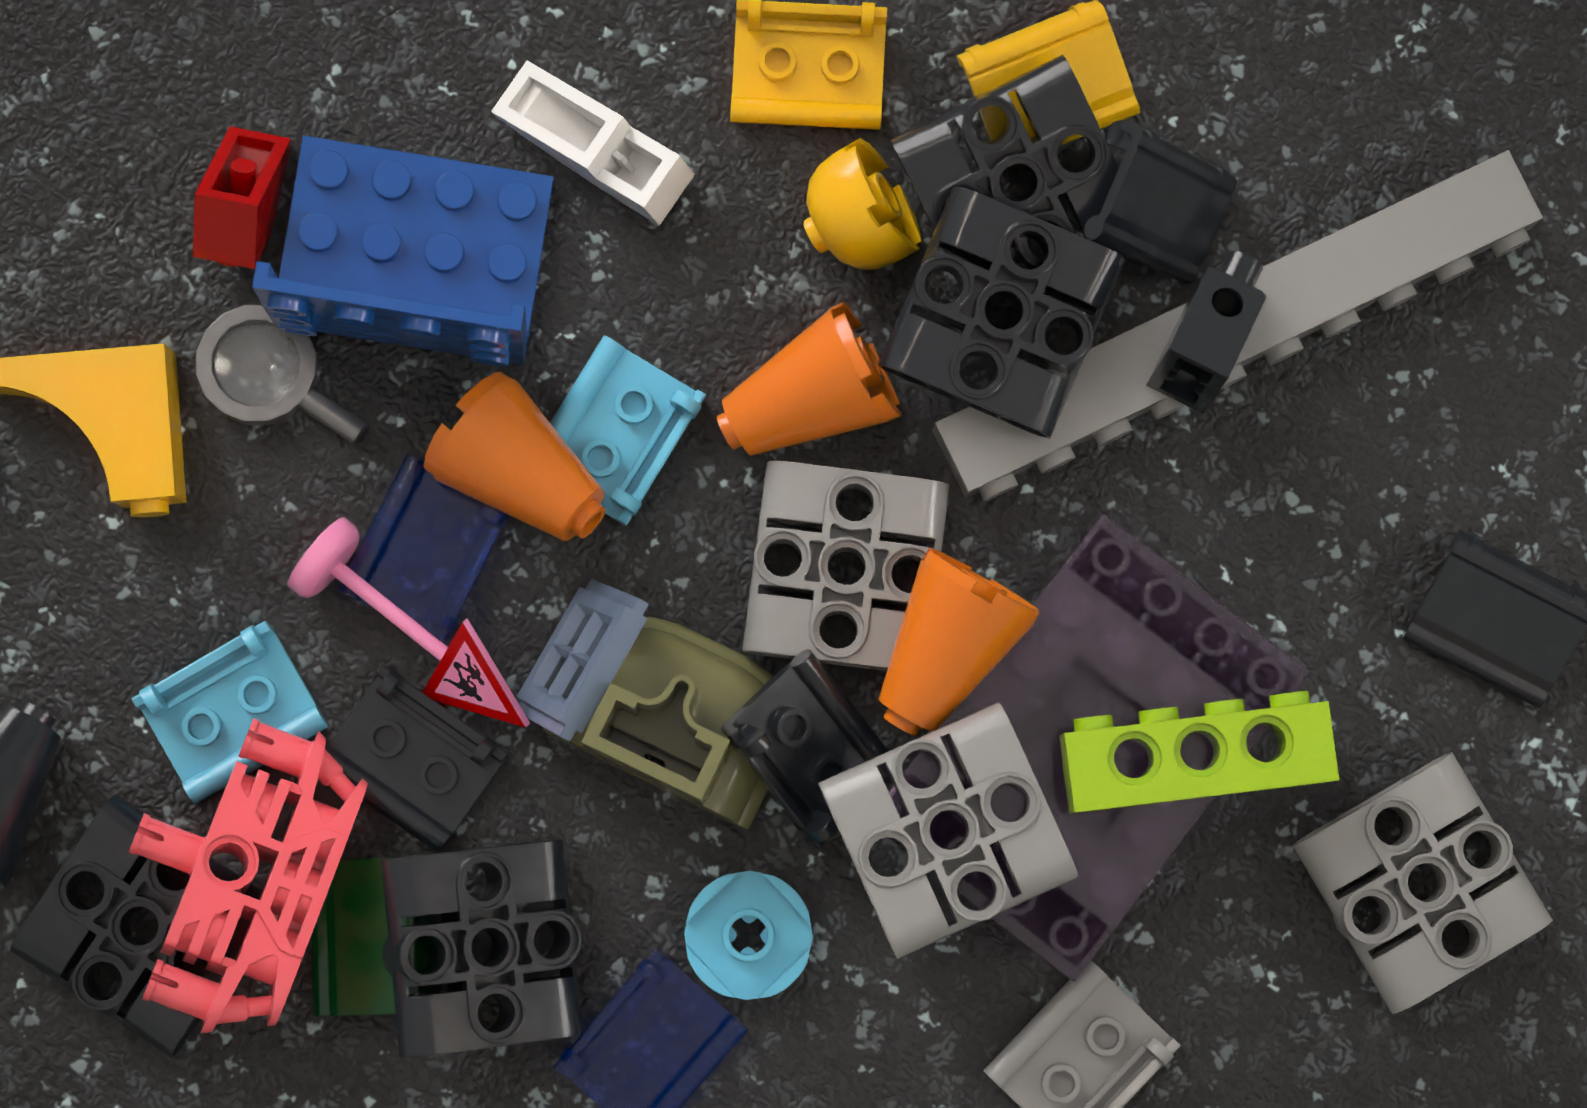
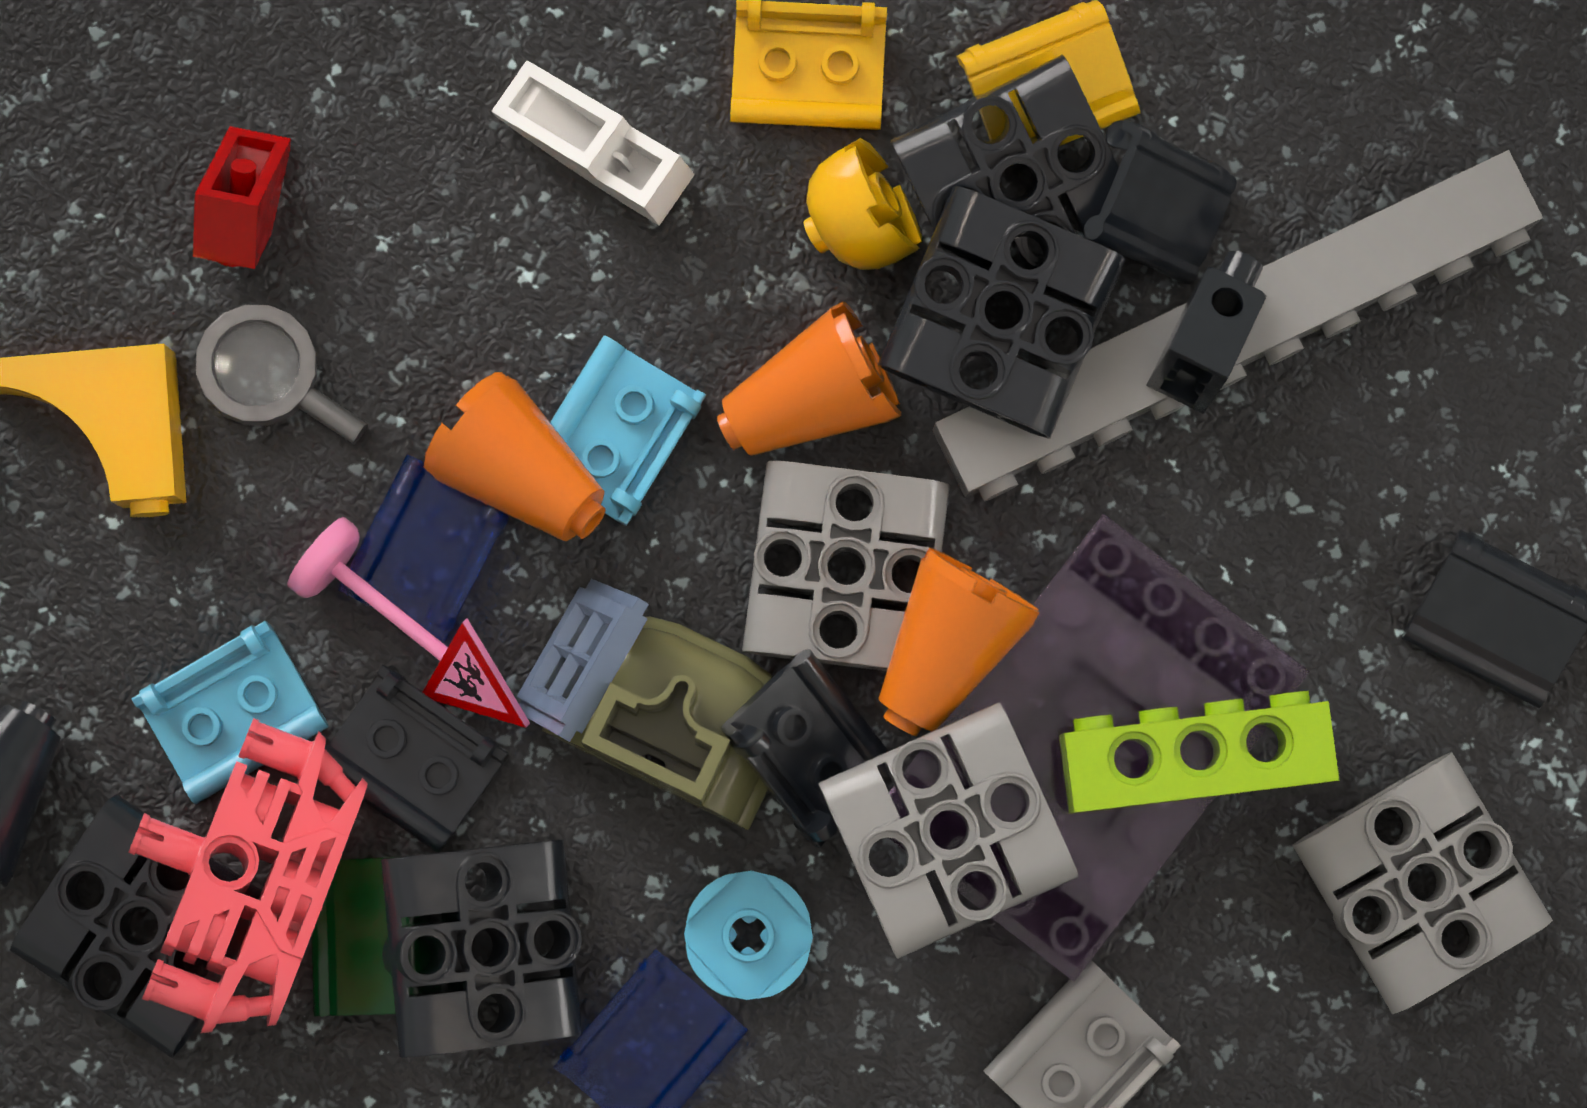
blue bracket [252,135,554,367] -> none

